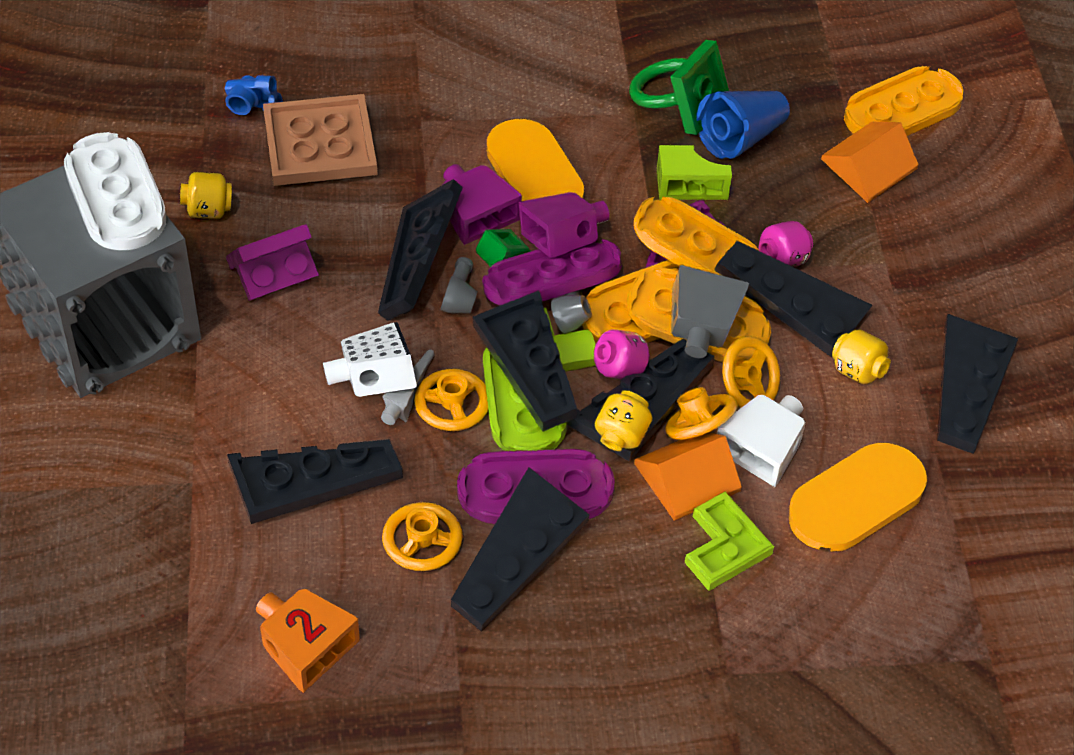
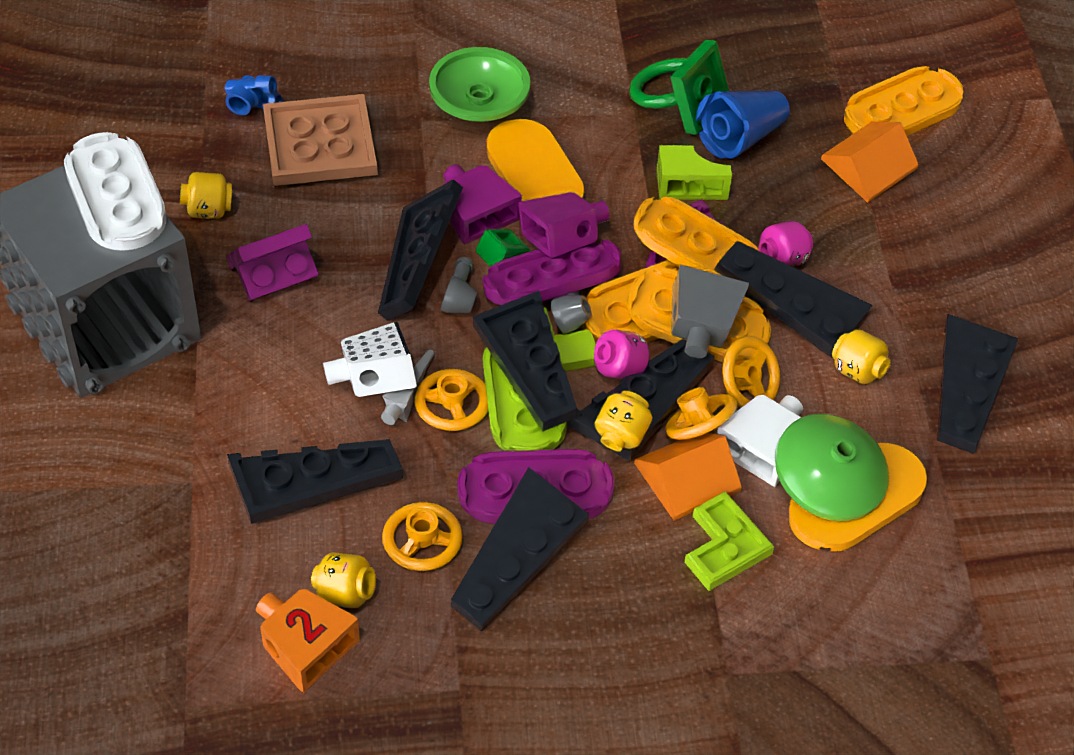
none -> yellow head [311,552,376,608]
none -> bright green dish [429,47,530,122]
none -> bright green dish [775,414,889,521]

